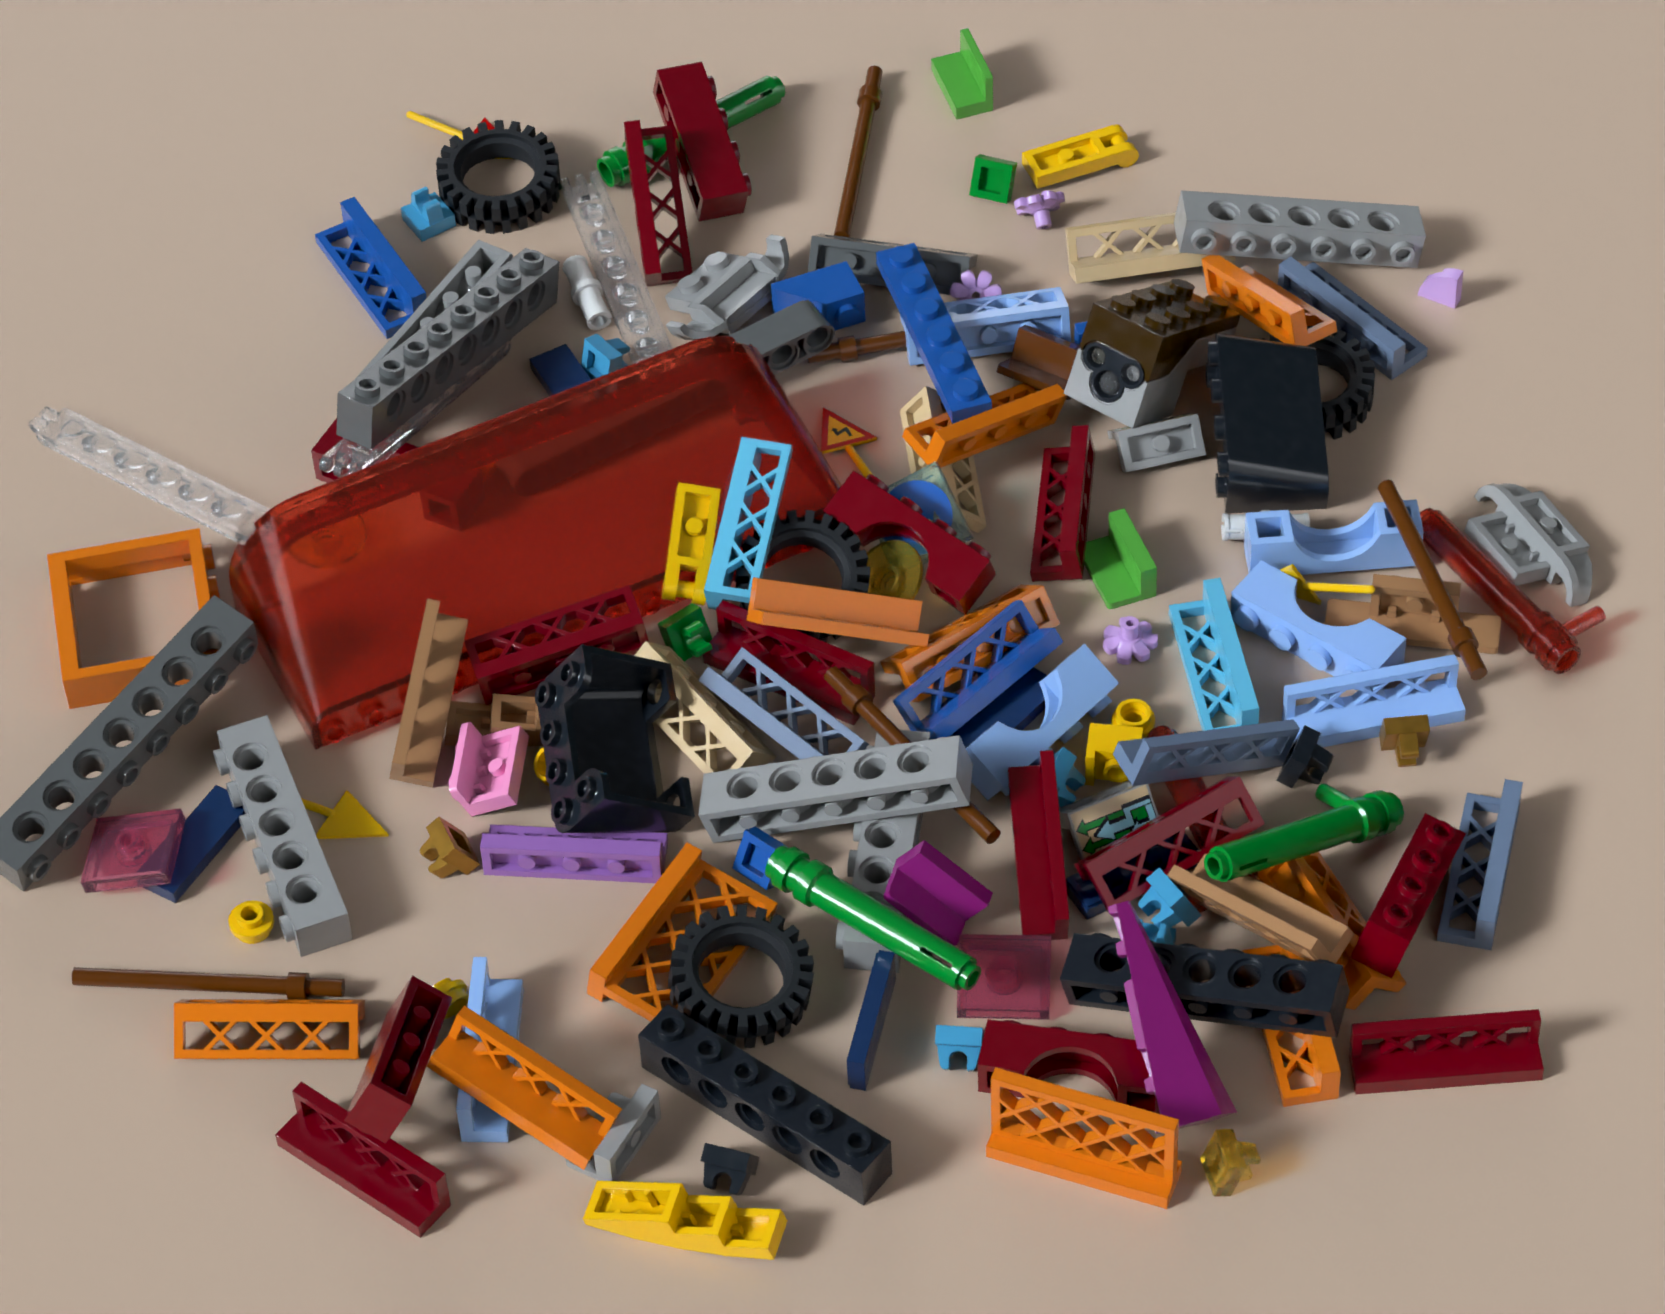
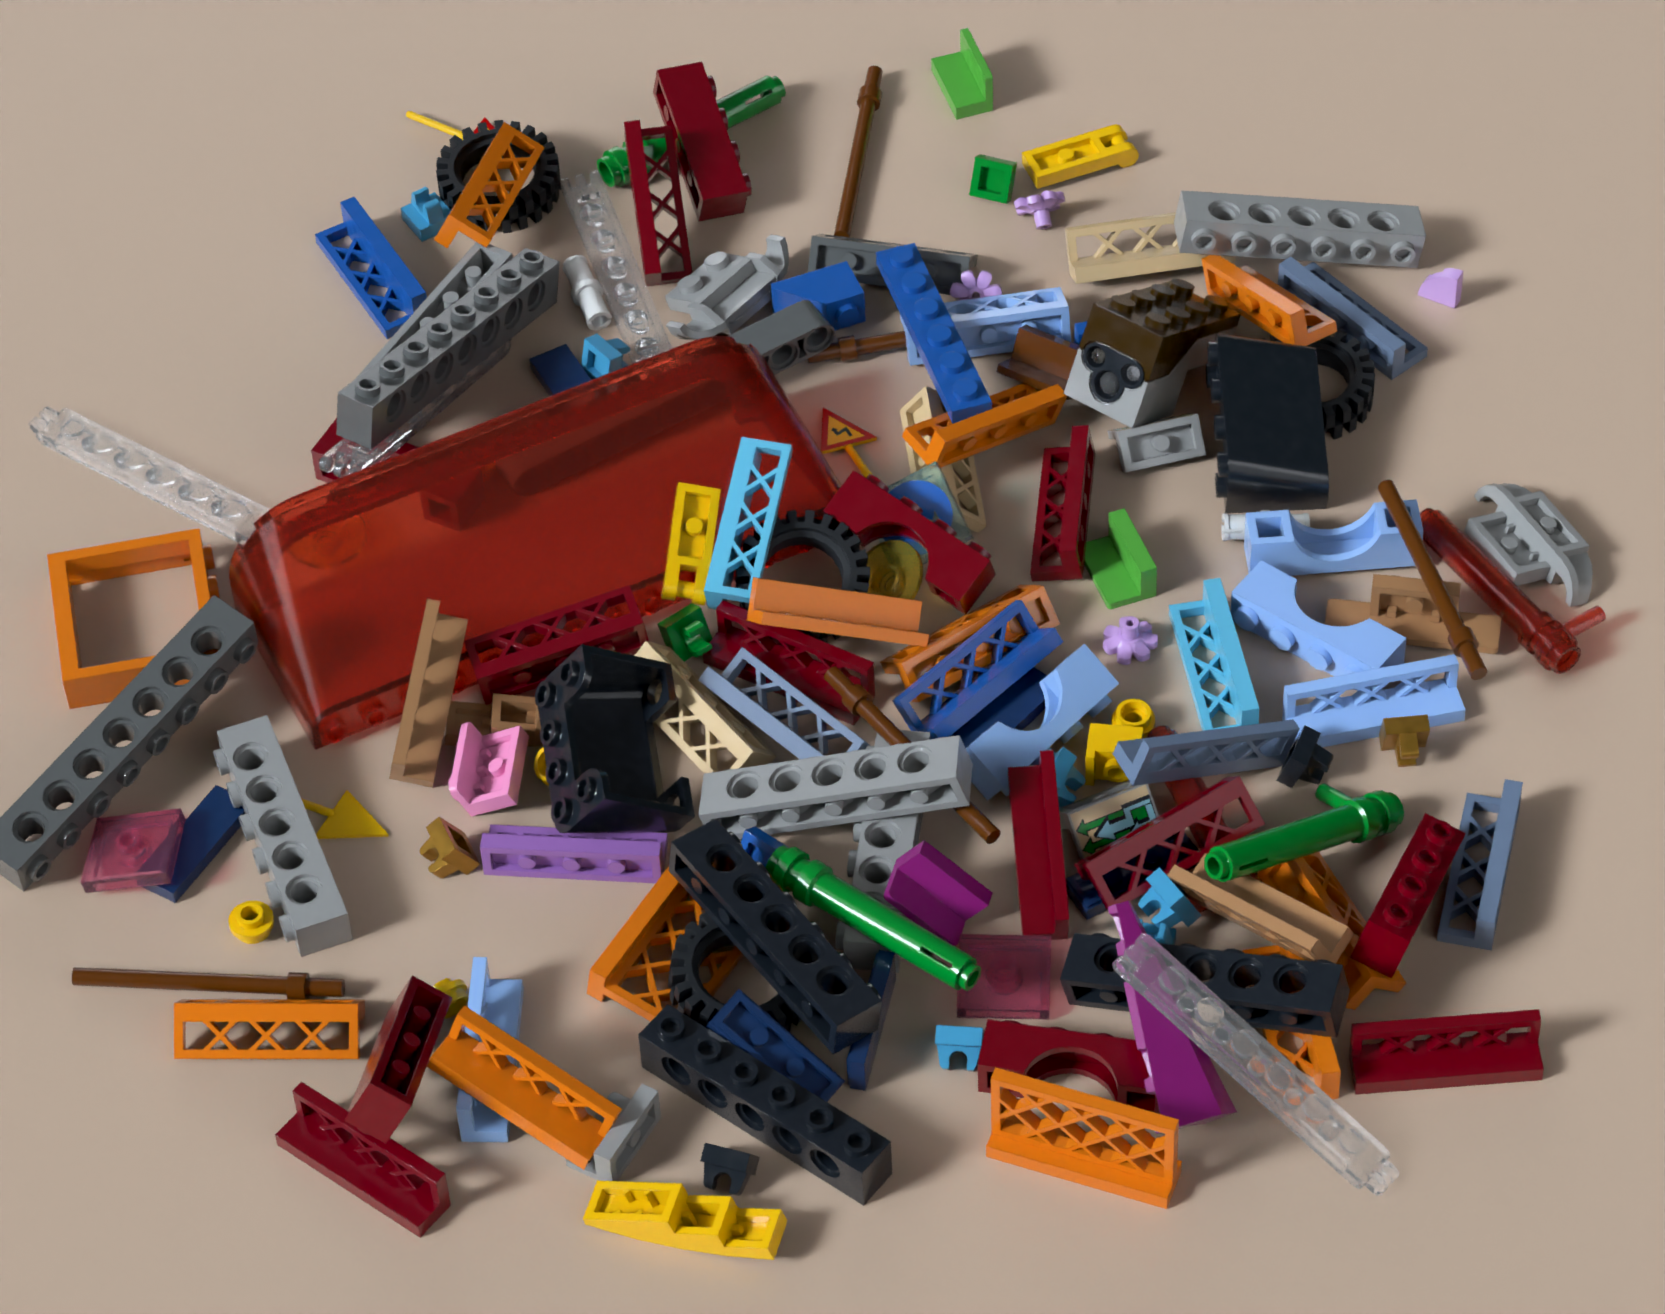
clear yellow tile [1200,1129,1261,1197] -> none
yellow piece [1280,564,1375,605] -> none
none -> orange fence [434,122,545,248]
none -> black brick [669,819,882,1055]
none -> dark blue tile [707,989,845,1102]
none -> clear hinge [1112,933,1399,1196]

